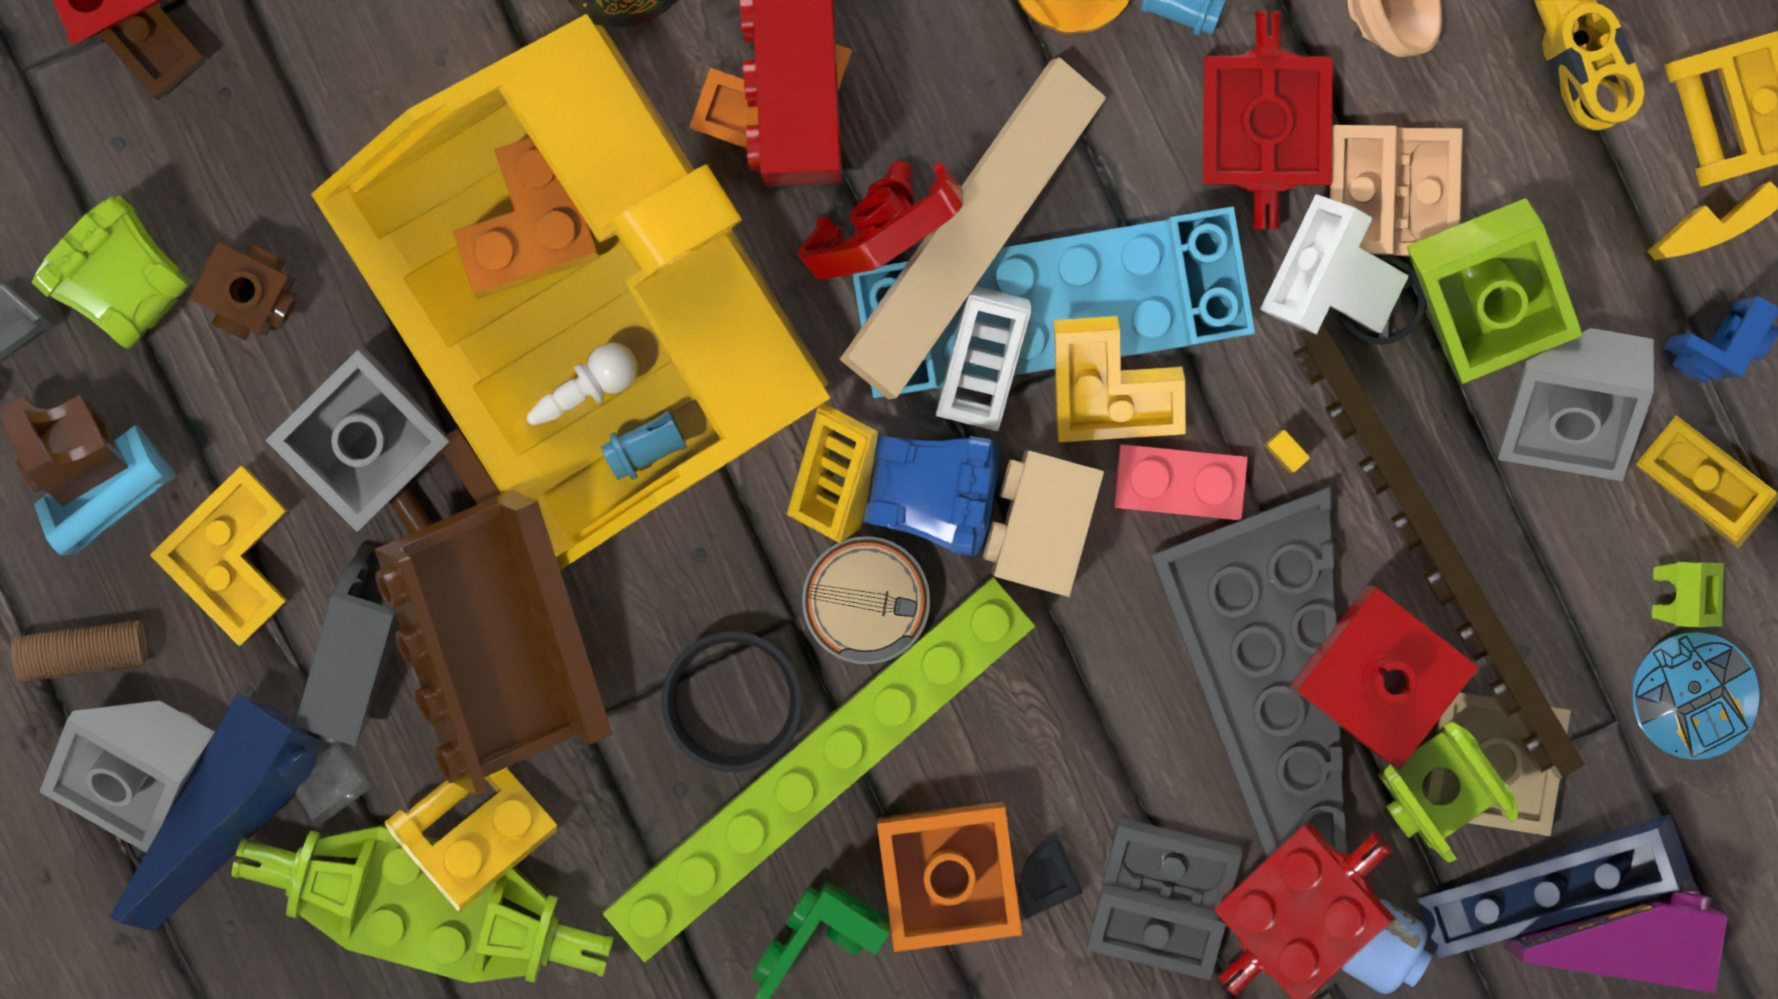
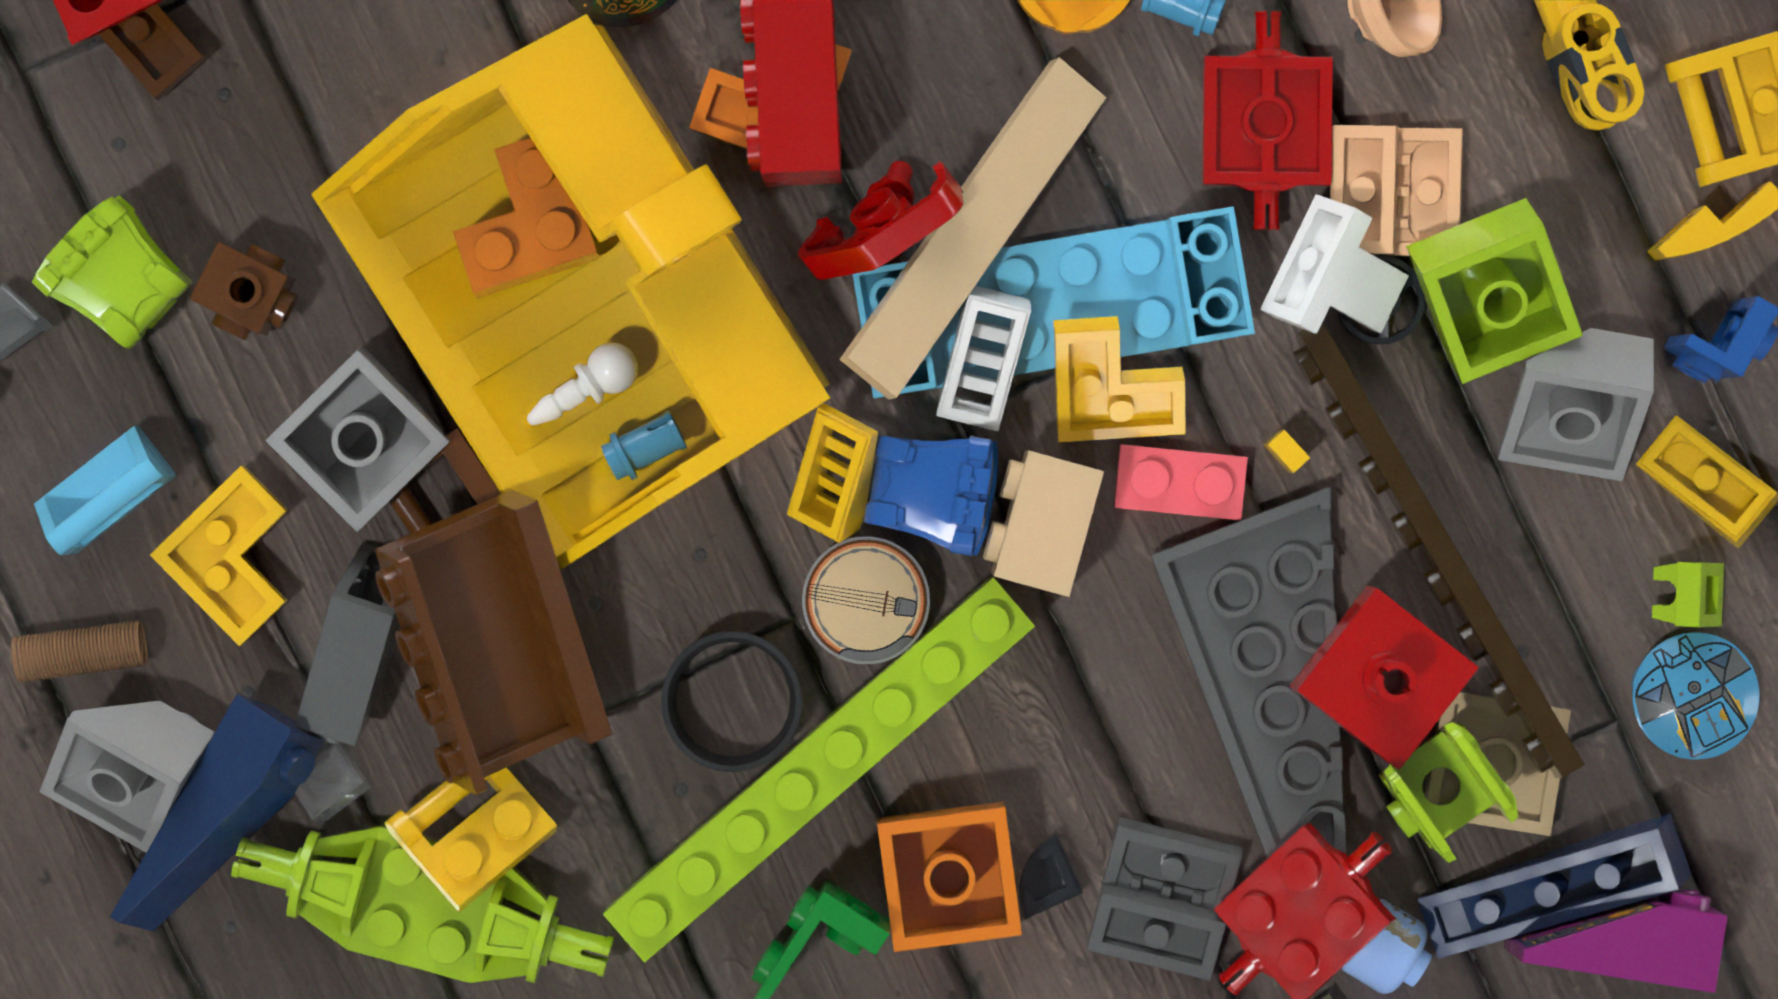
reddish brown brick [1,394,129,506] -> none

